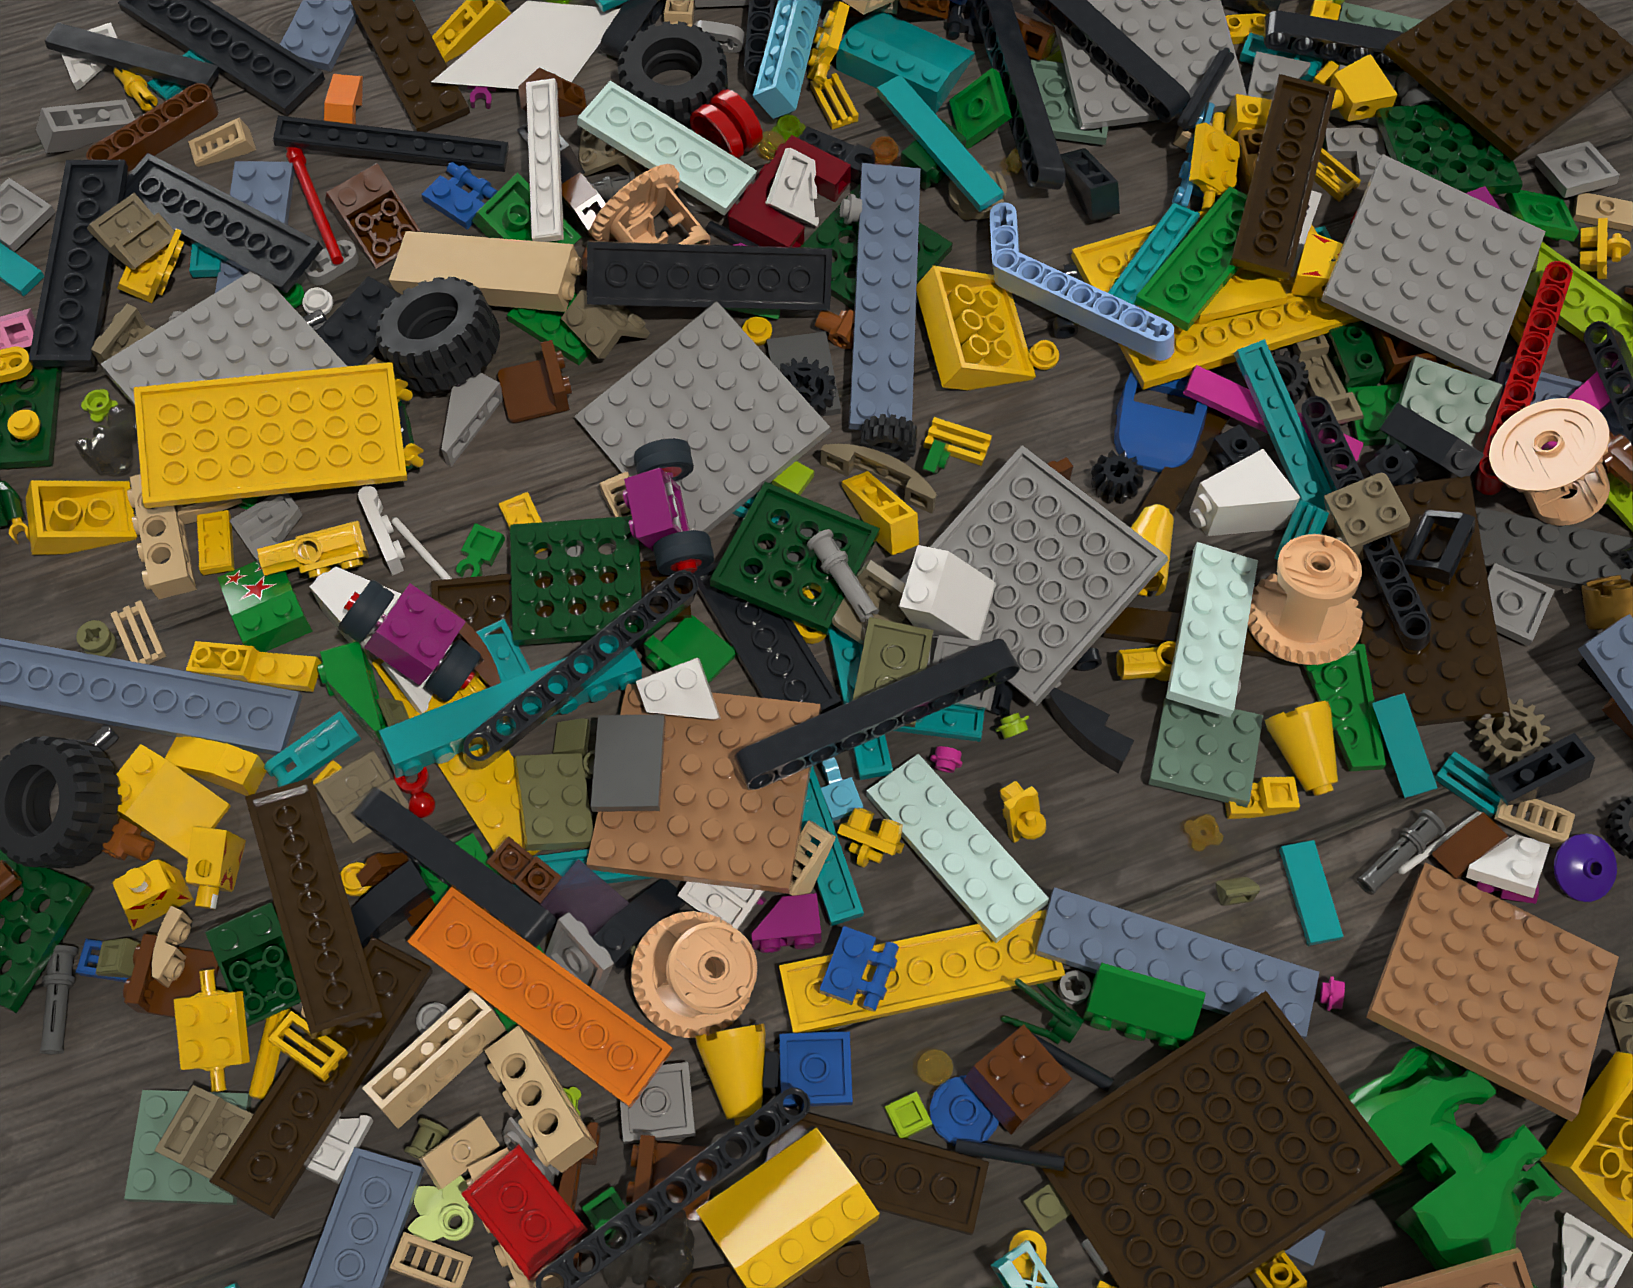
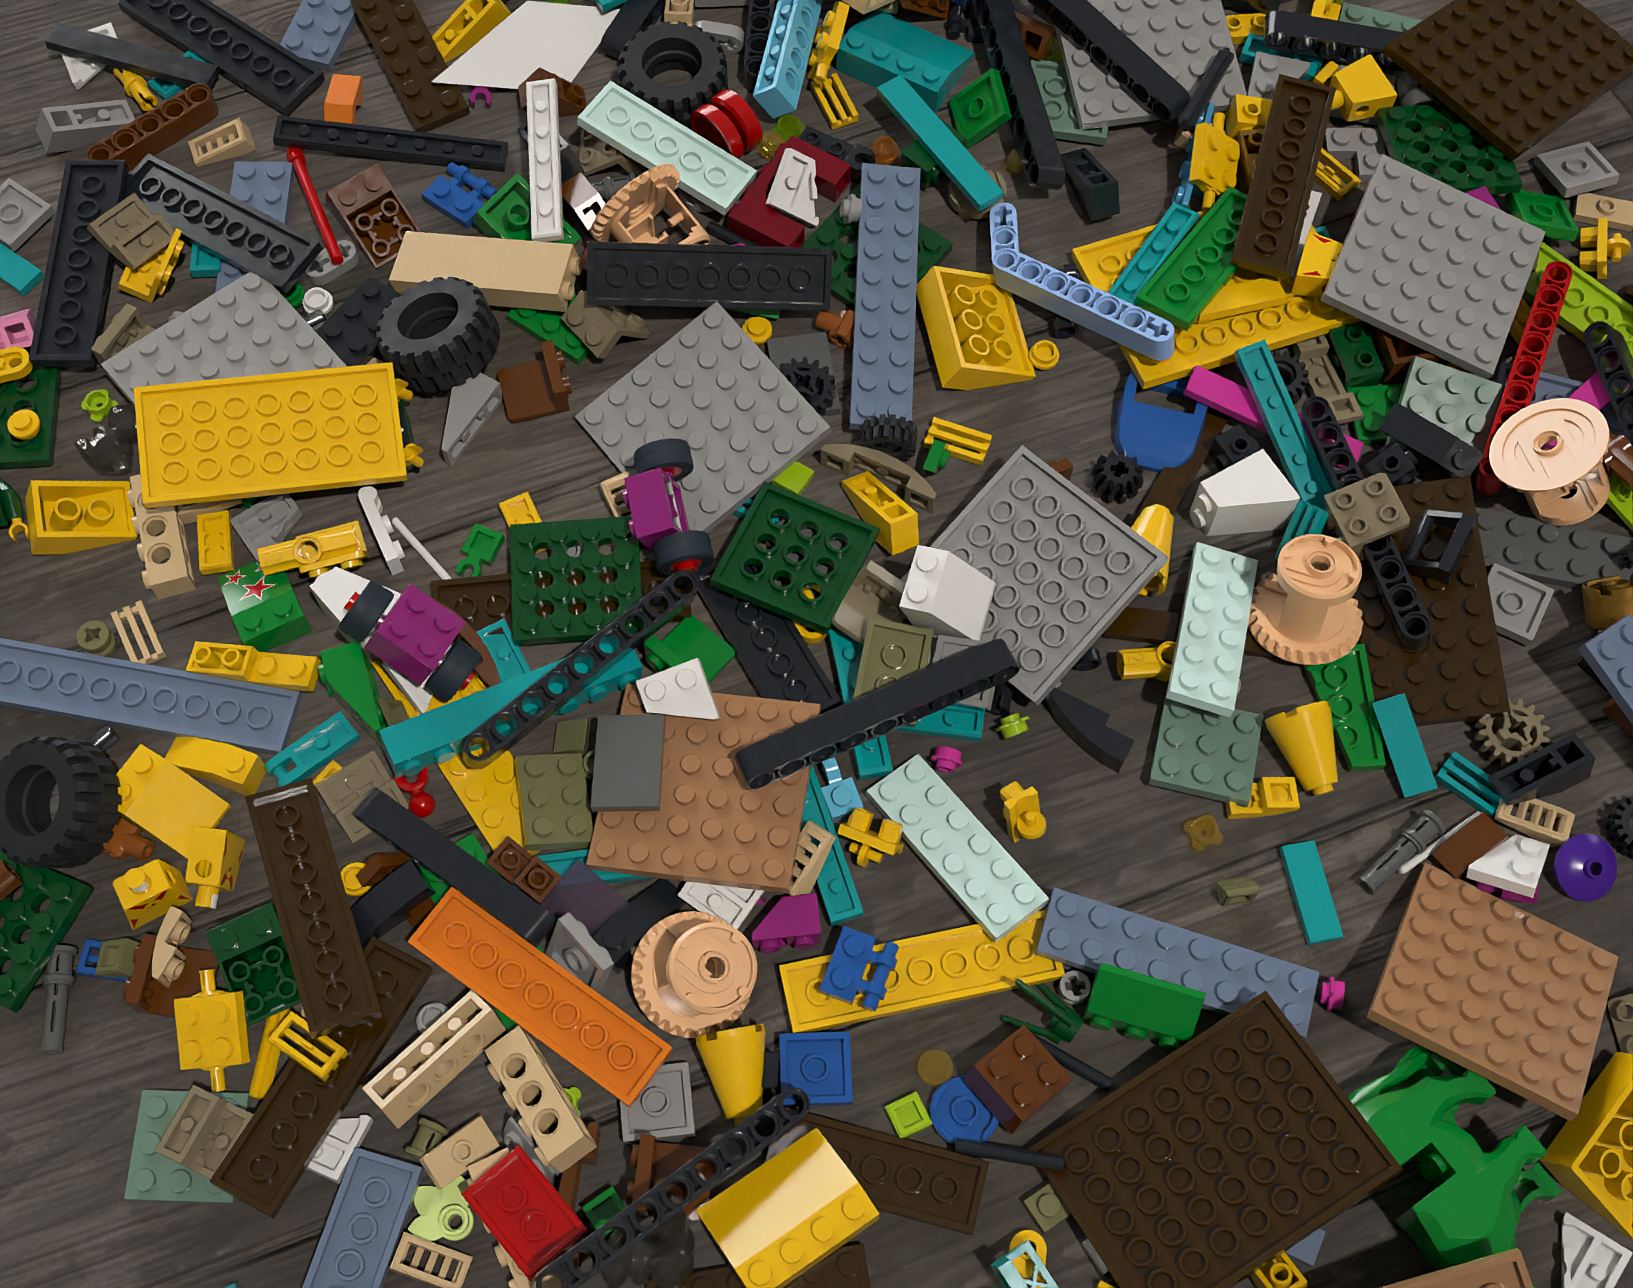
light grey pin [807,529,879,622] -> none

